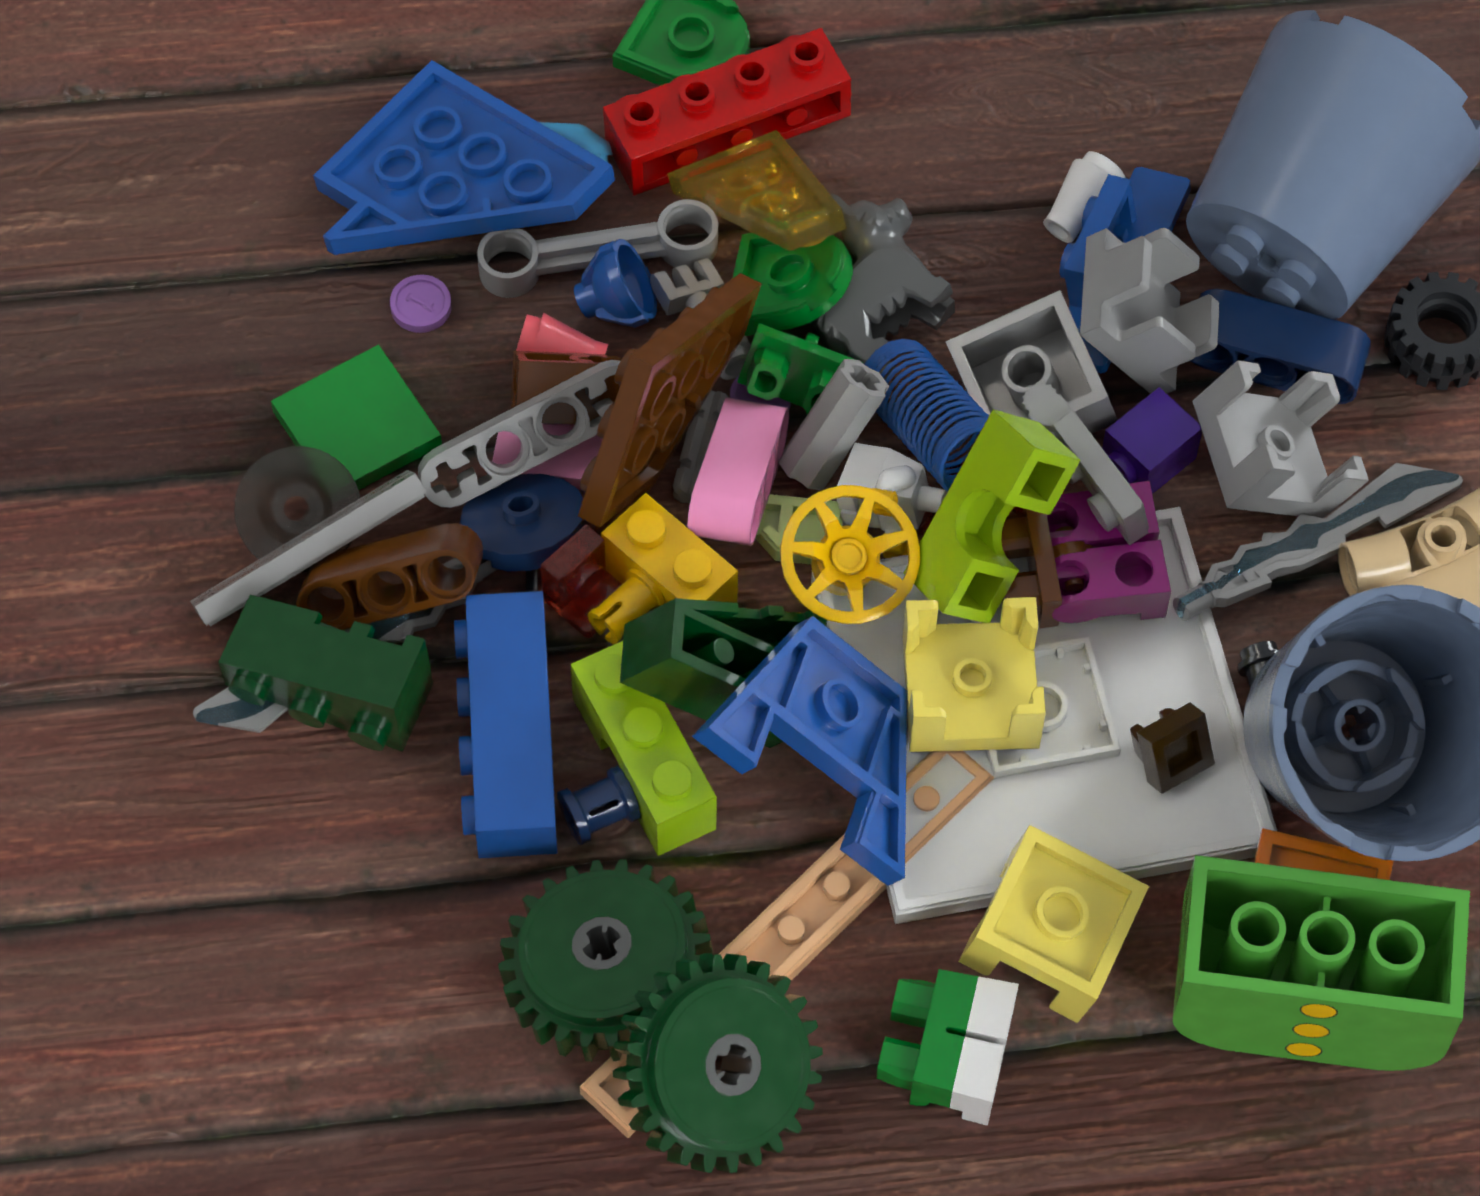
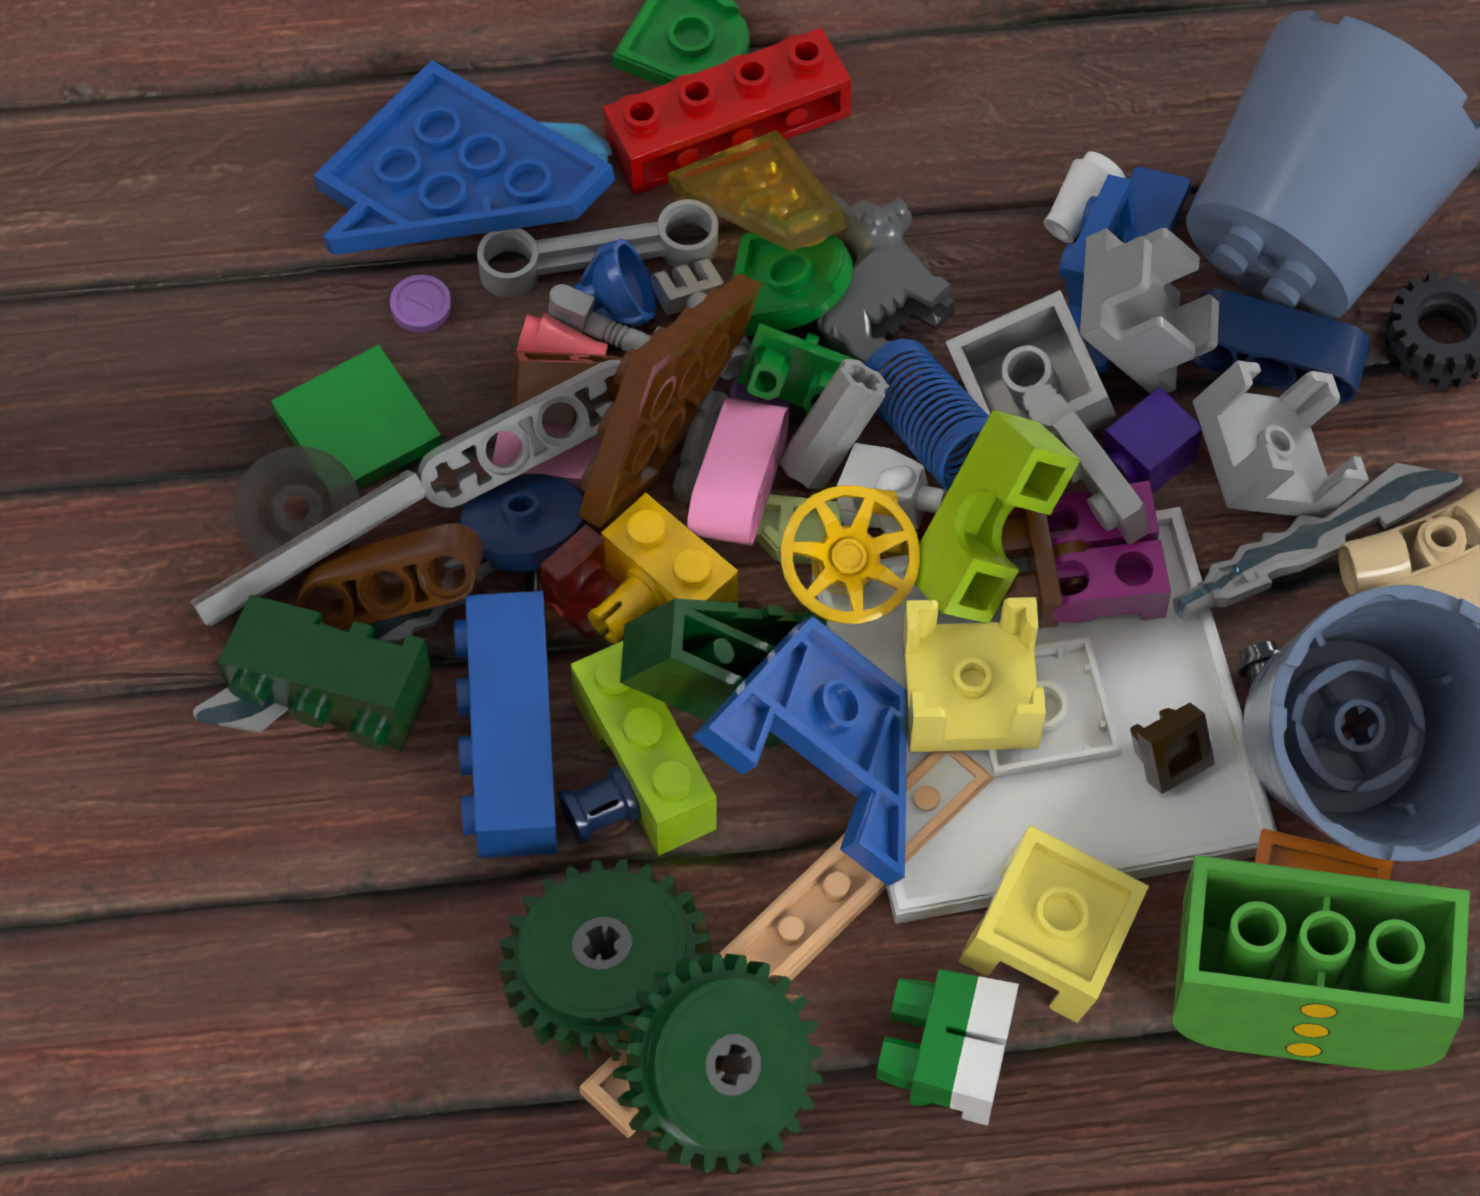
none -> light grey hinge [548,284,665,352]

